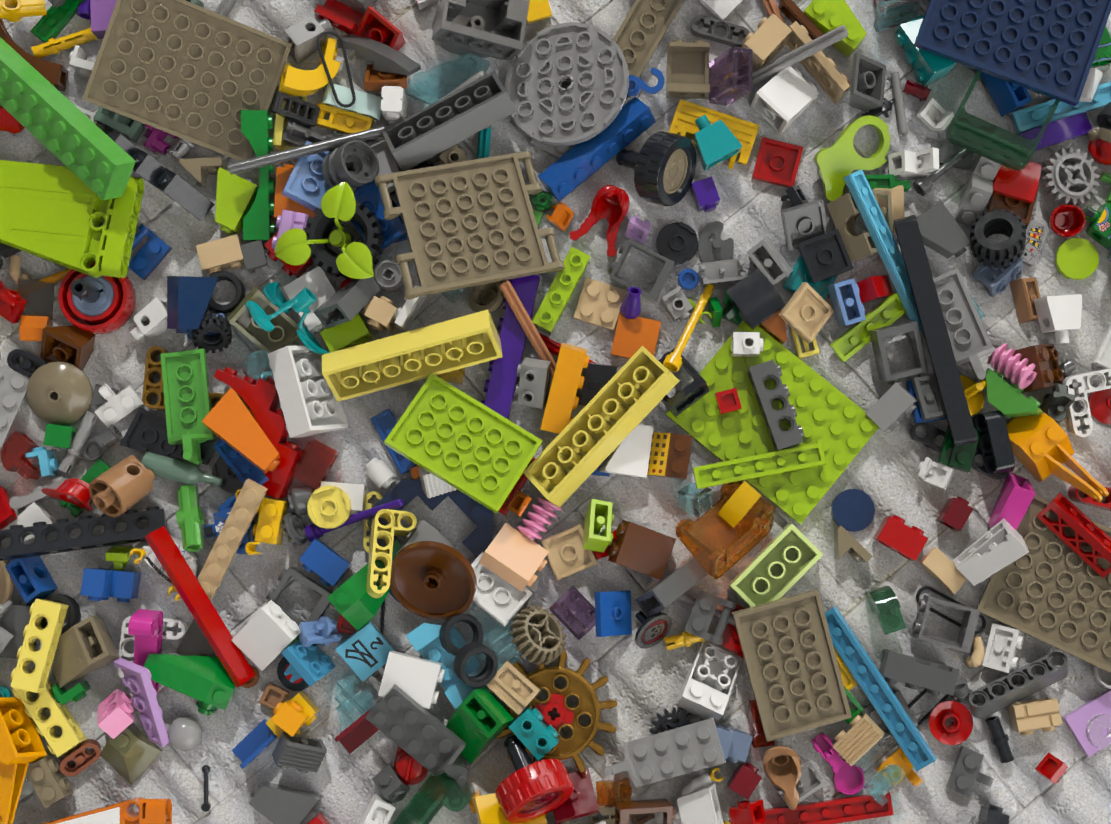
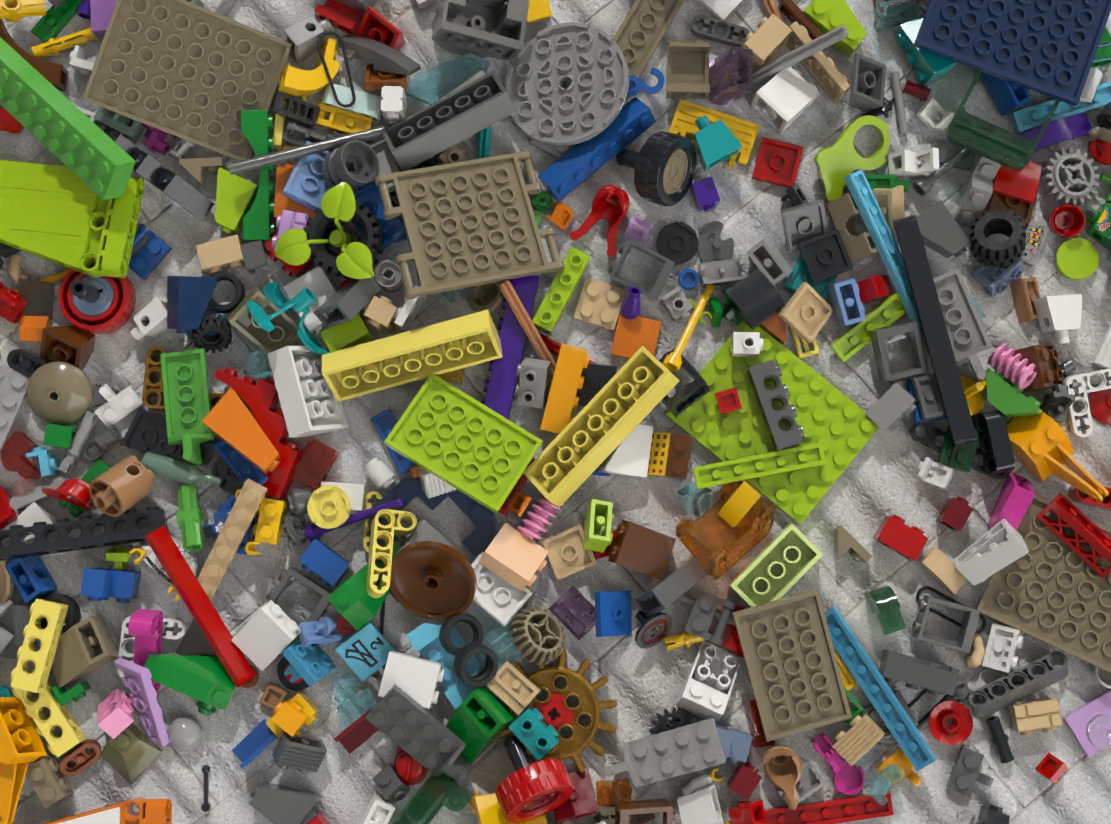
dark blue tile [831,489,875,532] -> none

